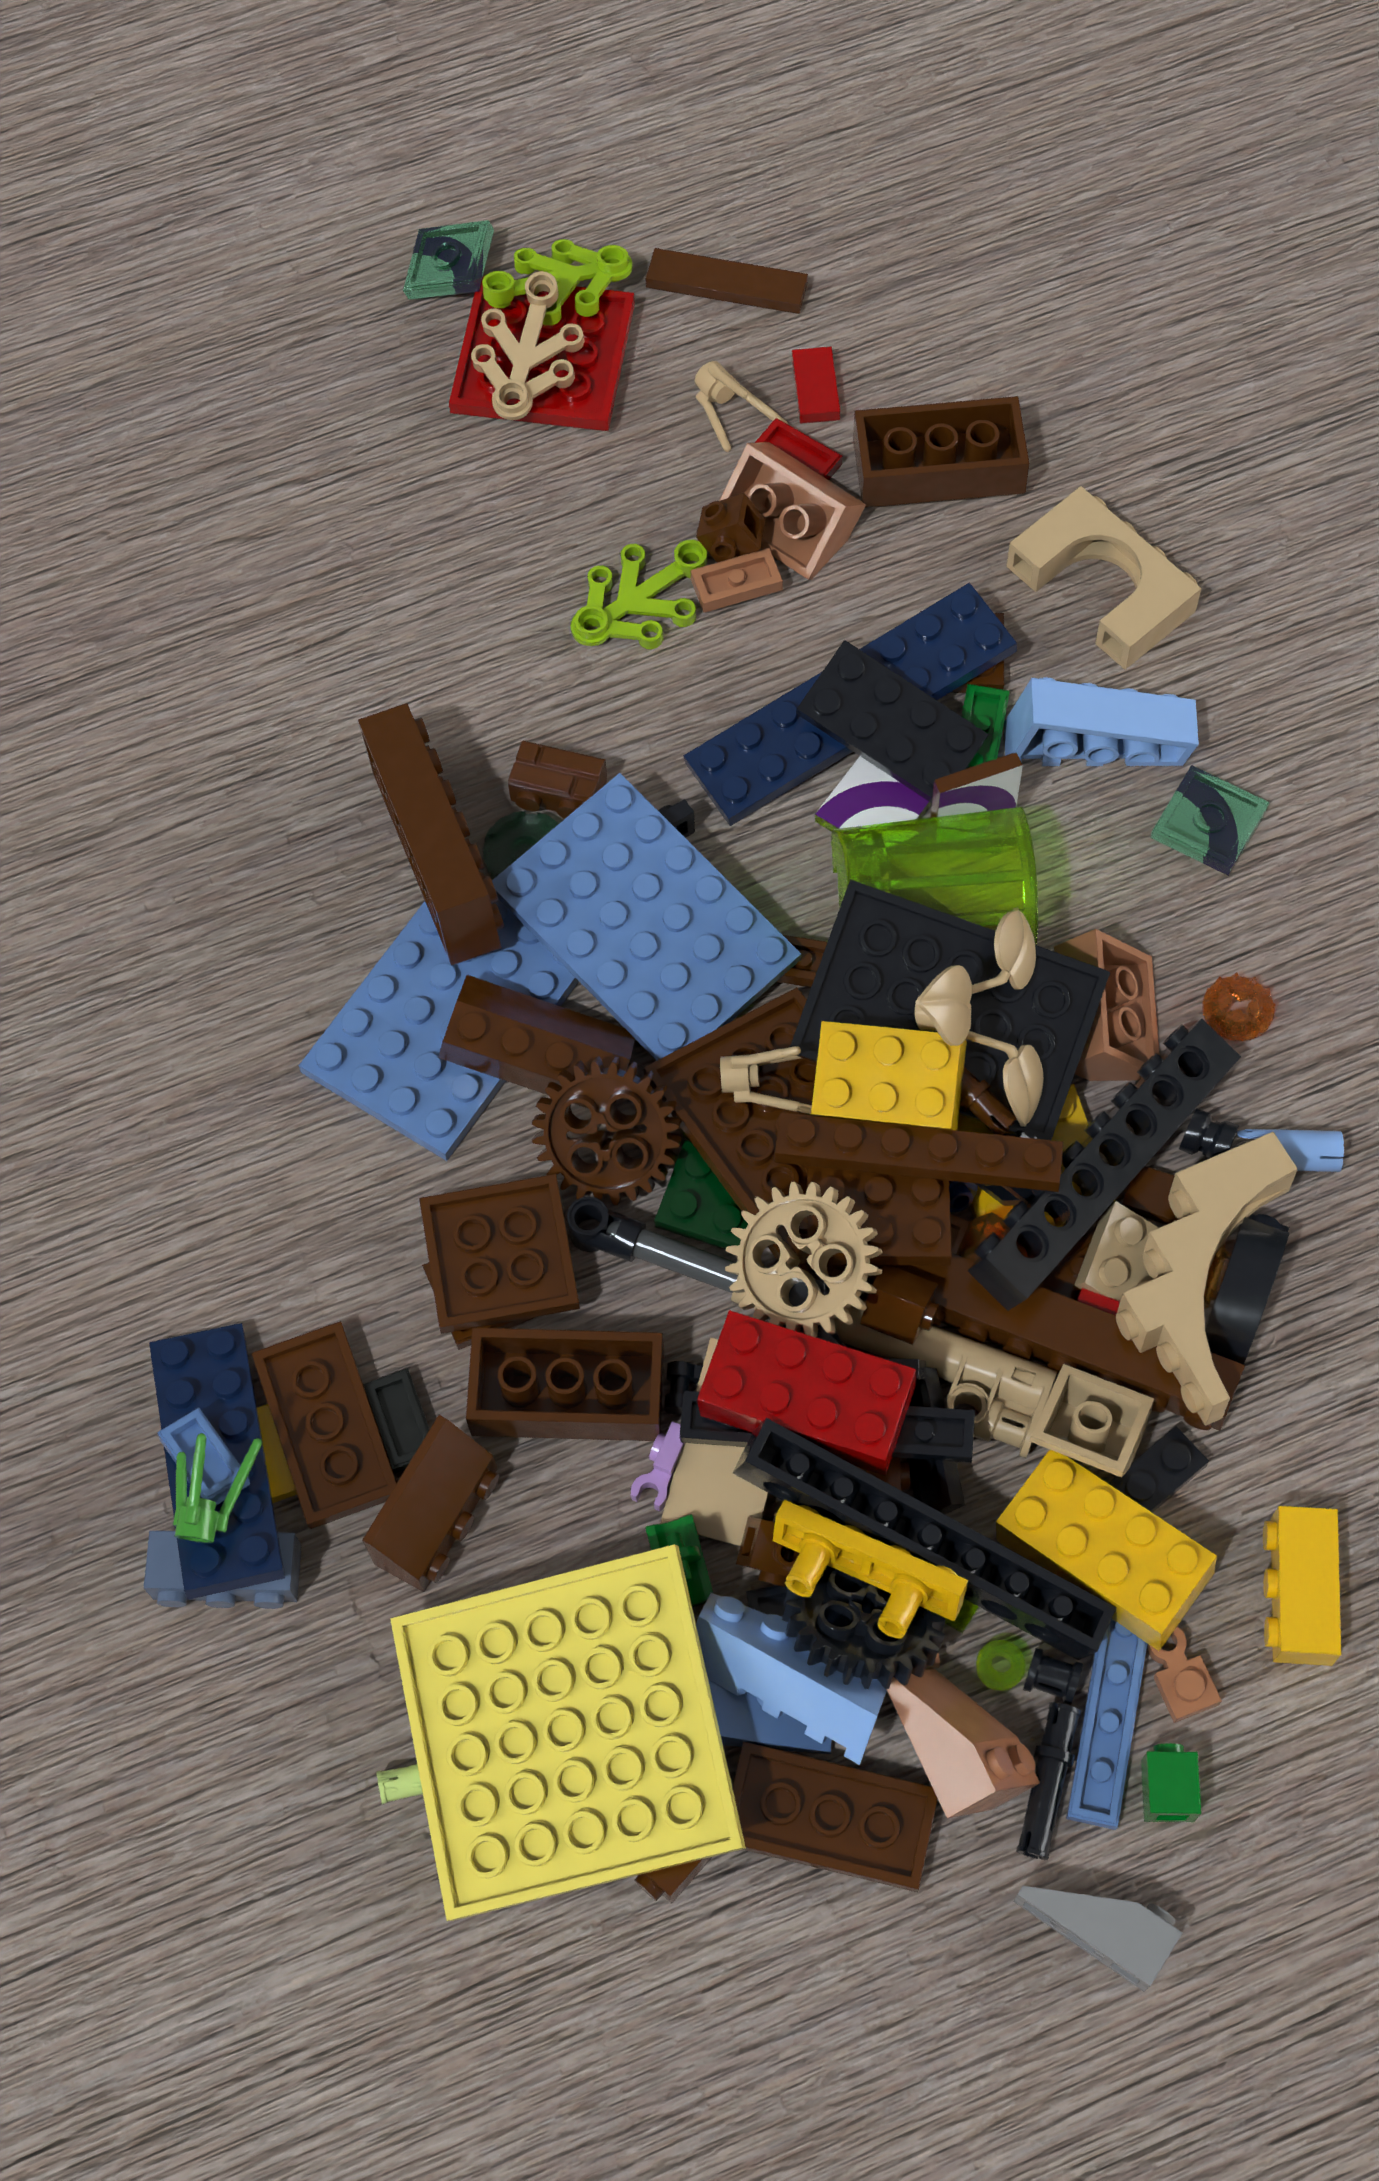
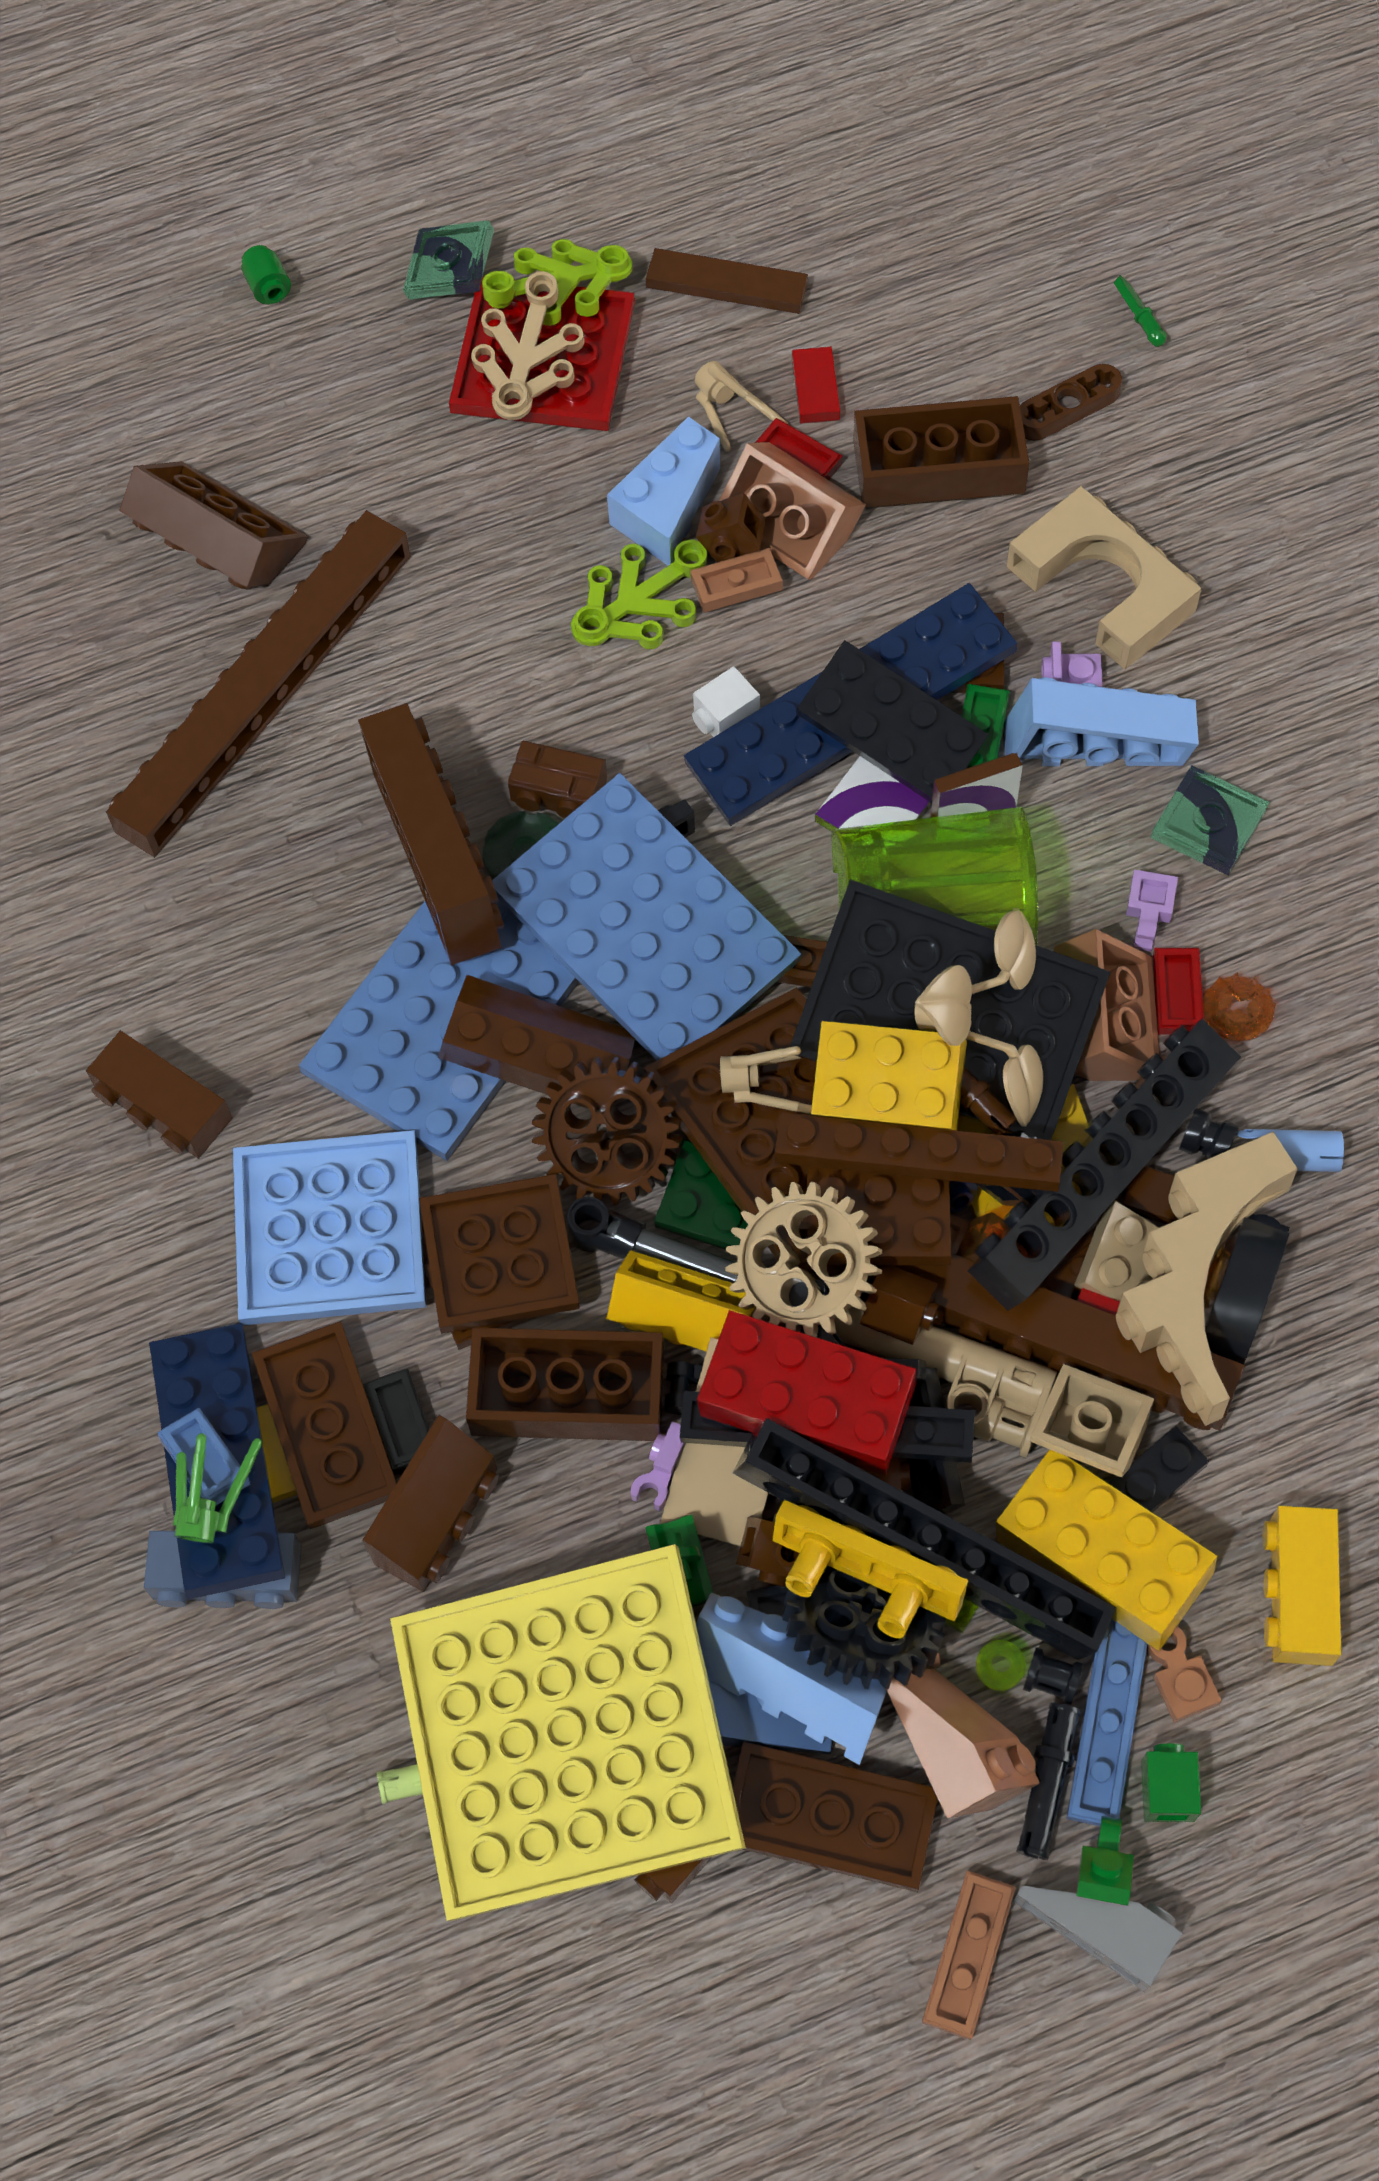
none -> reddish brown brick [86,1030,233,1159]
none -> reddish brown brick [106,510,411,858]
none -> reddish brown slope [119,461,309,590]
none -> light blue plate [233,1130,427,1325]
none -> green brick [241,245,291,305]
none -> yellow brick [606,1250,757,1352]
none -> light blue wedge [607,417,720,566]
none -> white brick [692,666,760,737]
none -> nougat tile [922,1870,1016,2040]
none -> reddish brown beam [1020,364,1122,441]
none -> lavender bracket [1041,642,1102,687]
none -> green plate [1076,1816,1134,1906]
none -> green piece [1114,275,1167,347]
none -> lavender plate [1126,869,1178,952]
none -> red tile [1153,948,1204,1035]

